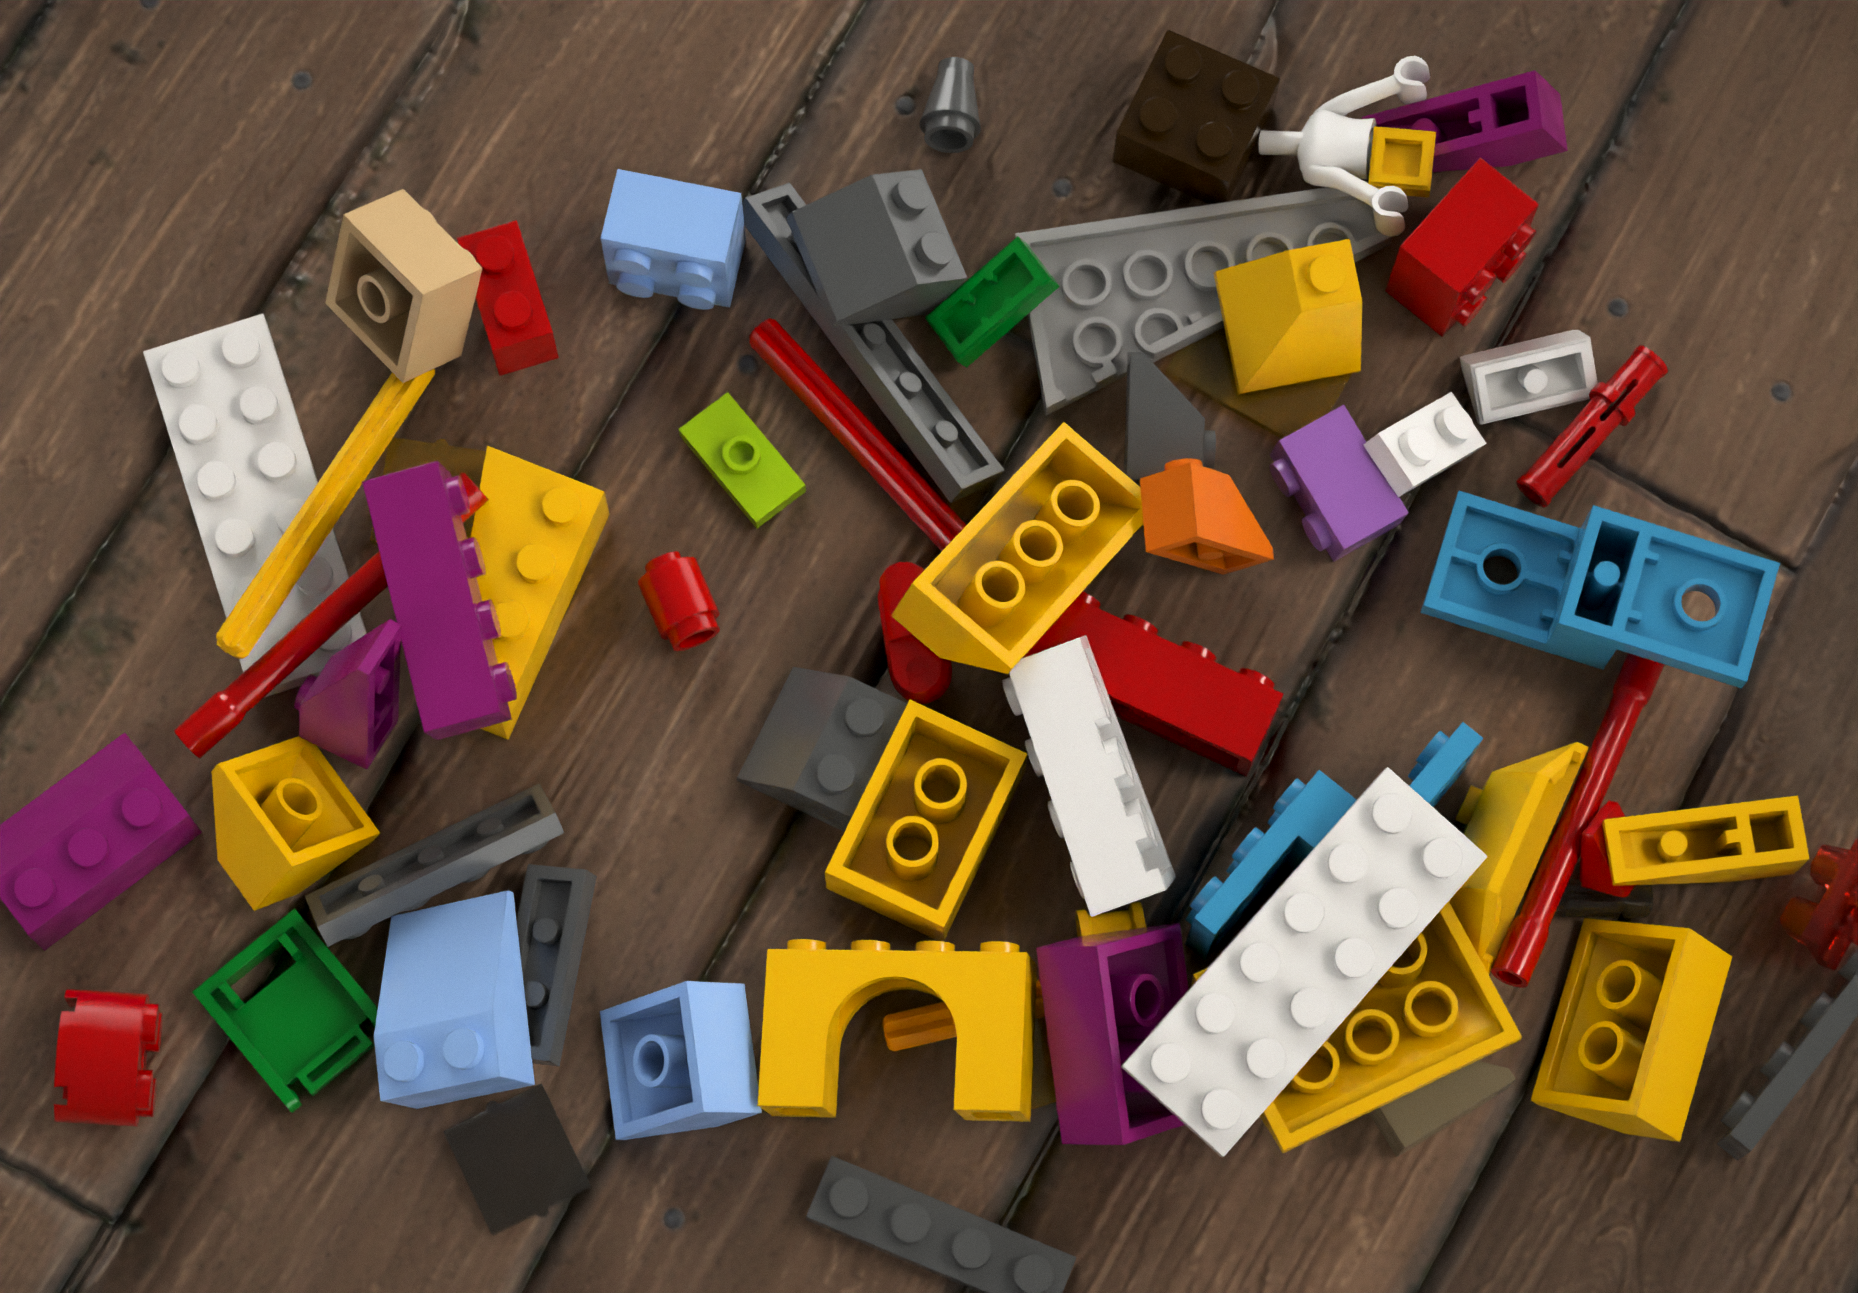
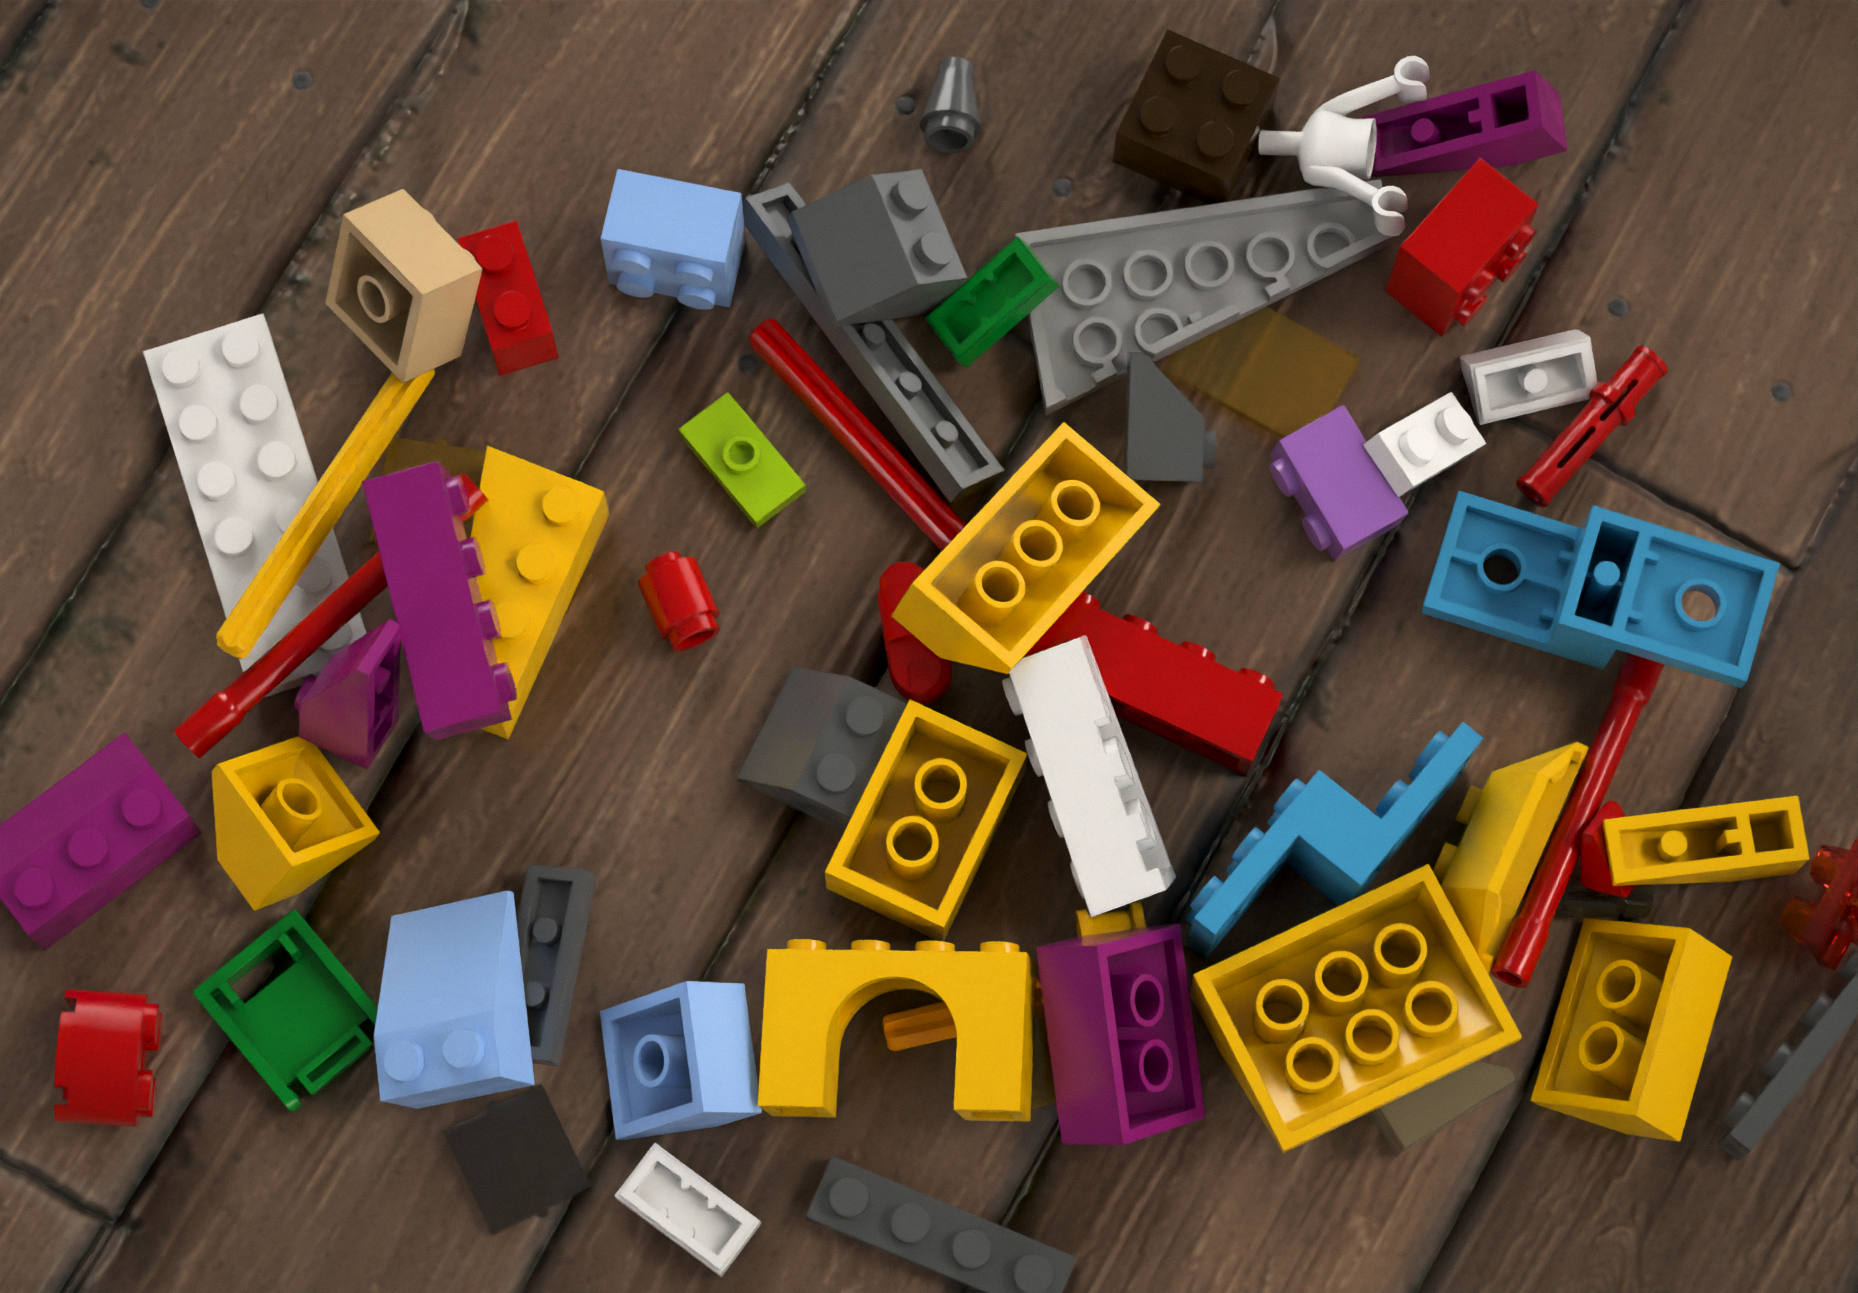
dark grey plate [305,783,565,947] -> none
white plate [1121,767,1488,1157] -> none
orange slope [1140,458,1274,575] -> none
yellow slope [1213,239,1362,395] -> none
yellow tile [1368,126,1436,198] -> none
none -> white plate [614,1143,761,1277]

